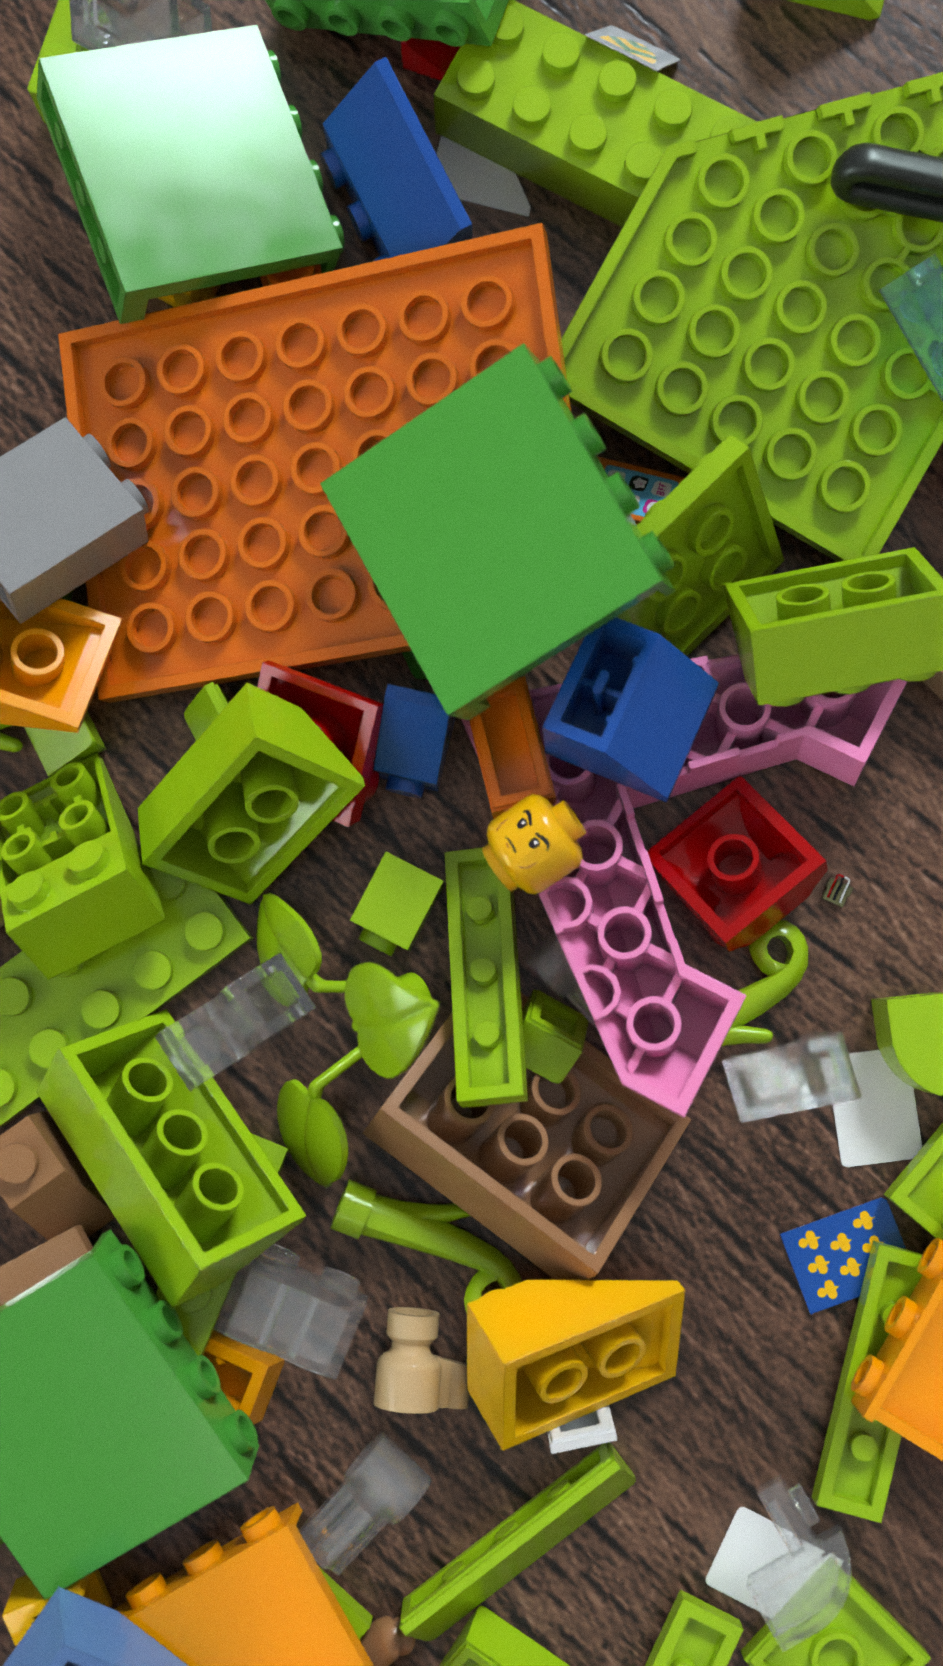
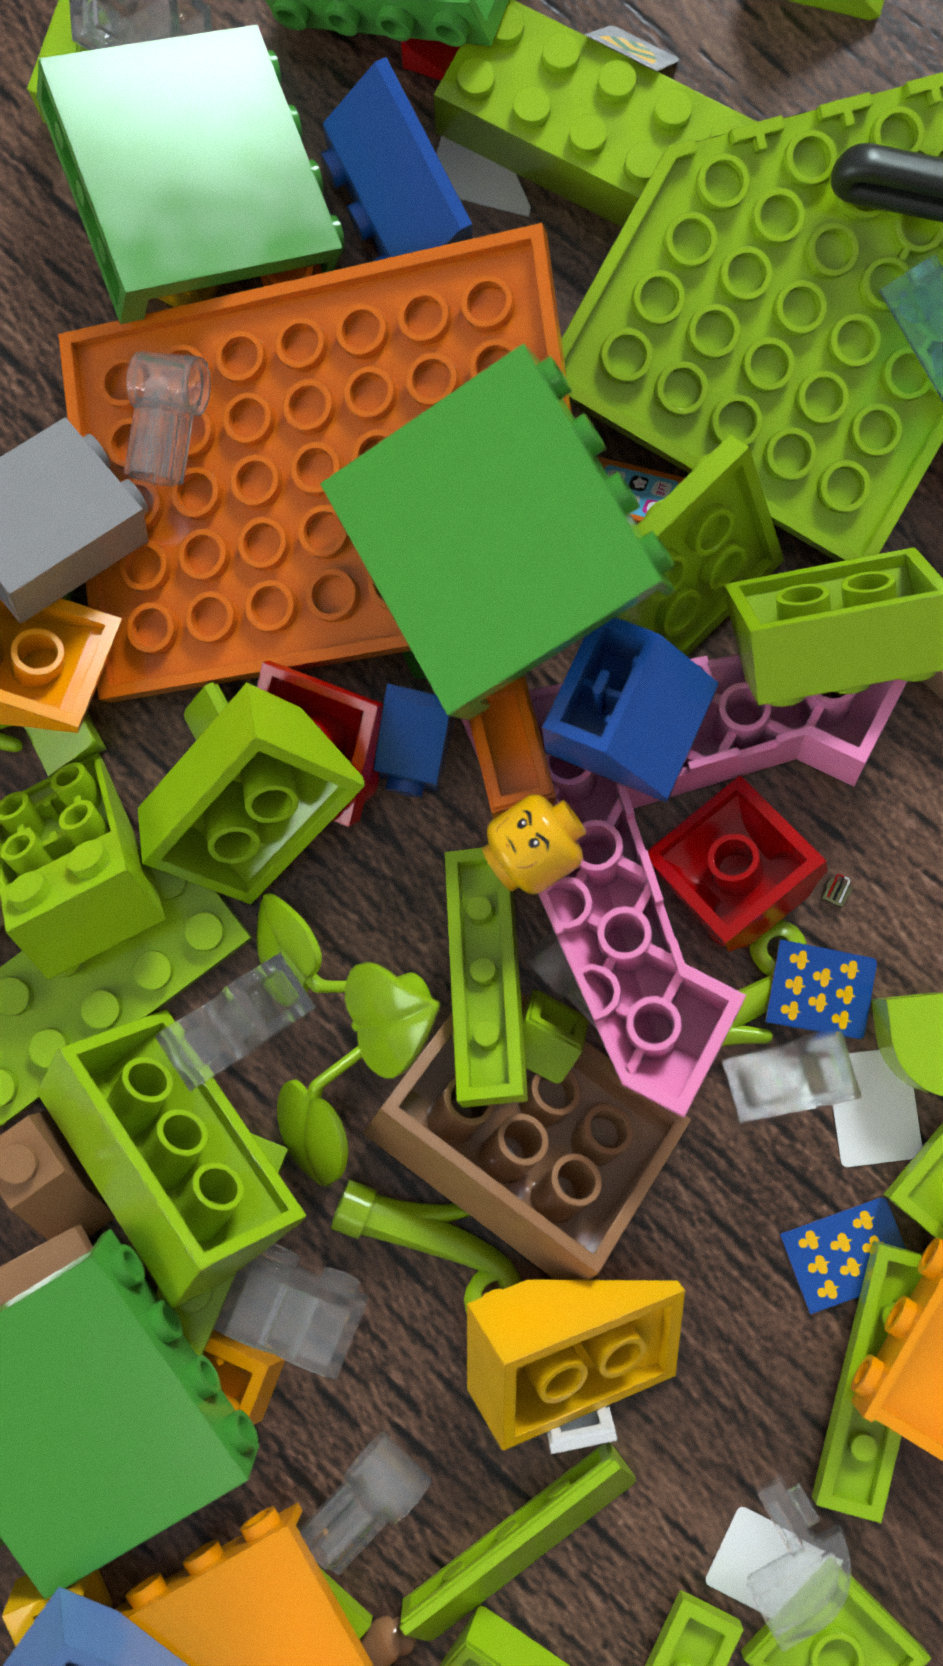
lime brick [350,851,445,957] -> none
tan piece [373,1307,469,1414] -> none
none -> clear piece [124,351,211,487]
none -> blue sticker [765,939,877,1039]

